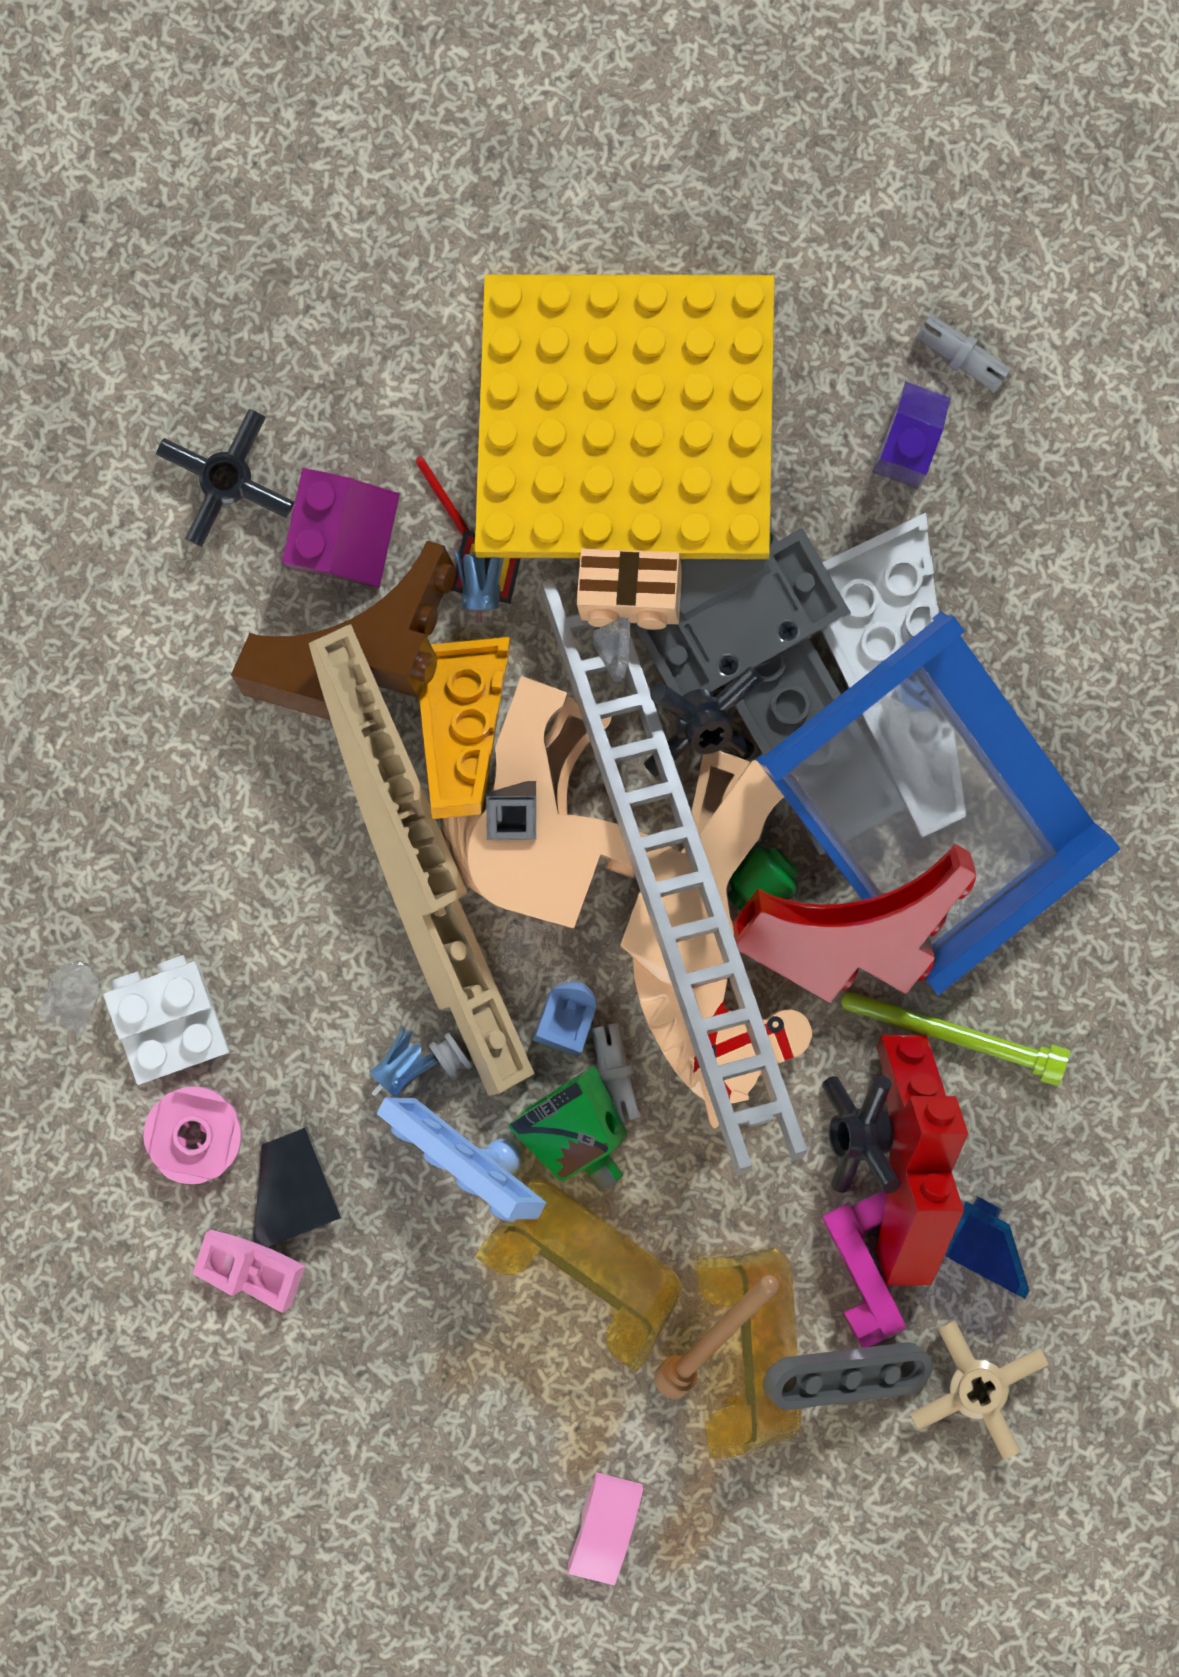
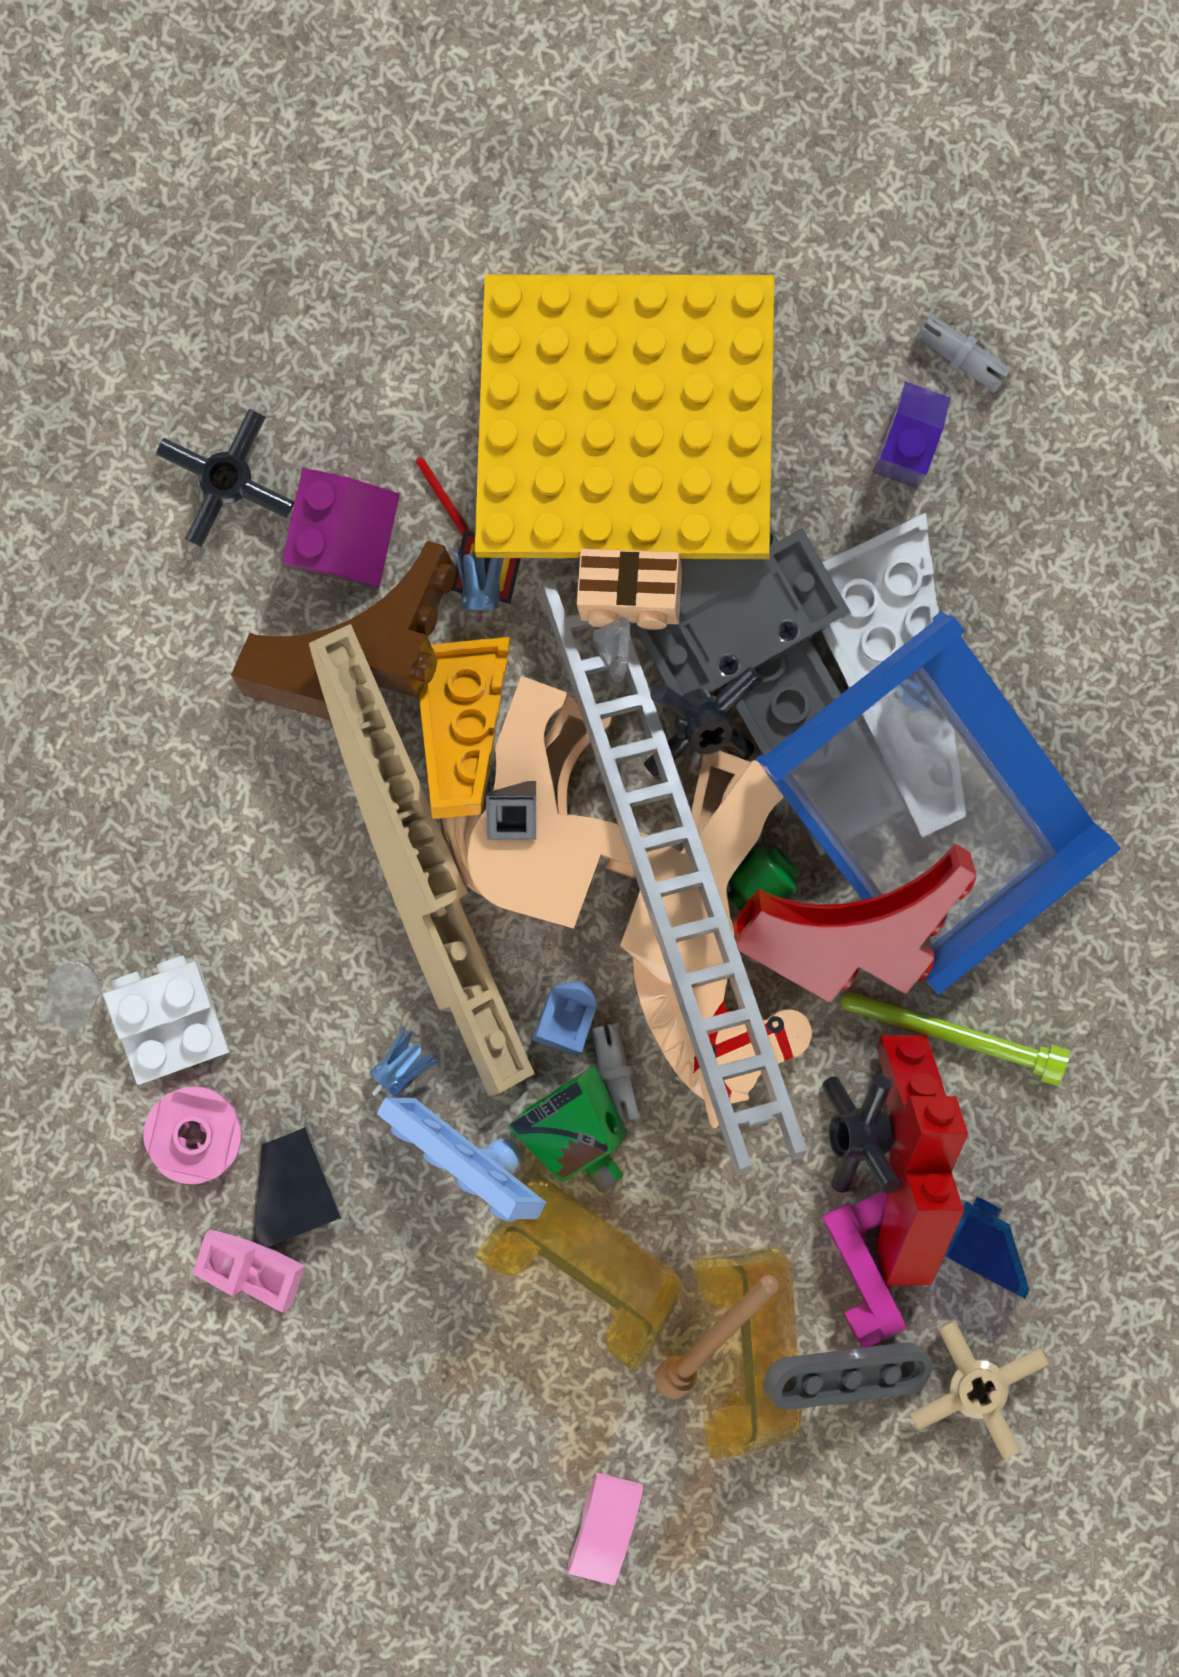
light grey bush [429,1032,473,1081] -> none

